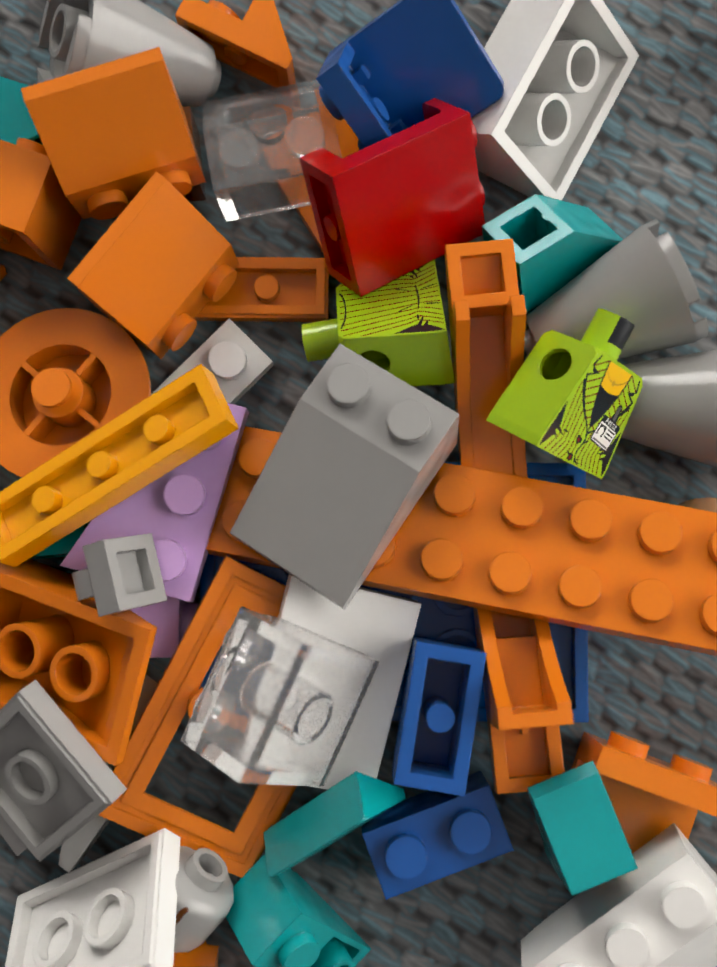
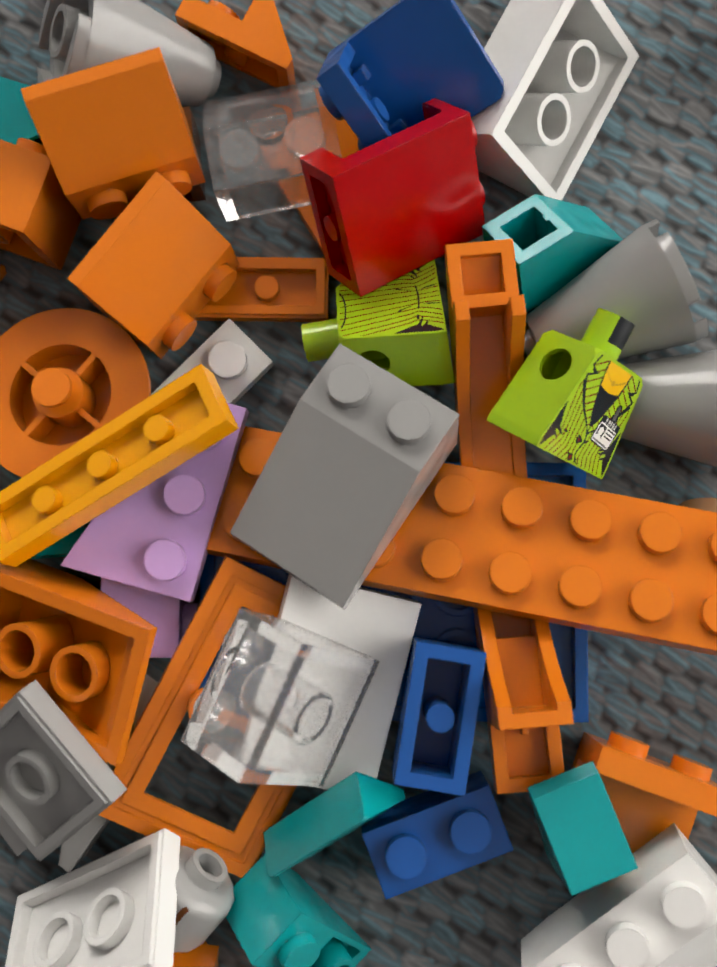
light grey tile [72,533,167,617] -> none

